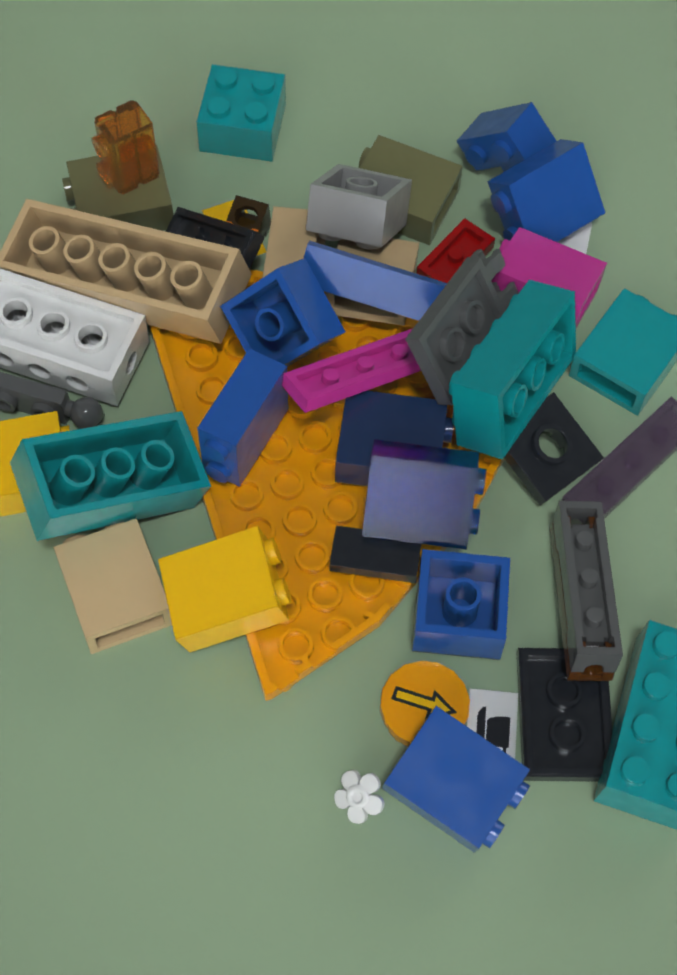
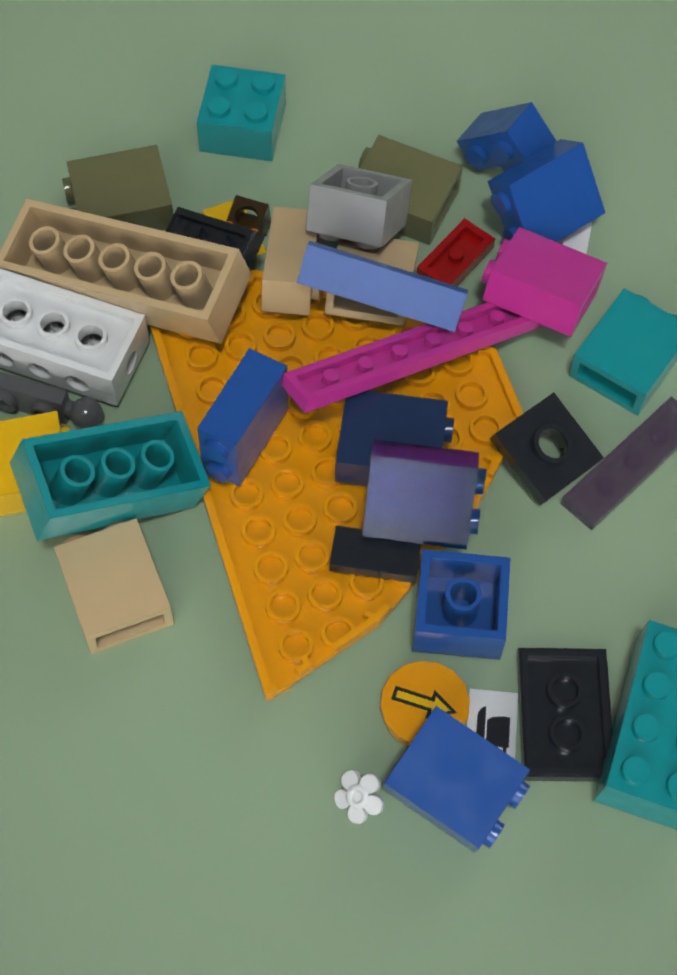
clear orange brick [91,100,159,195] -> none
yellow brick [158,526,292,653] -> none
blue brick [220,258,346,367] -> none
dark grey tile [405,249,519,405] -> none
teal brick [449,279,576,460] -> none
dark grey piece [550,501,623,681] -> none

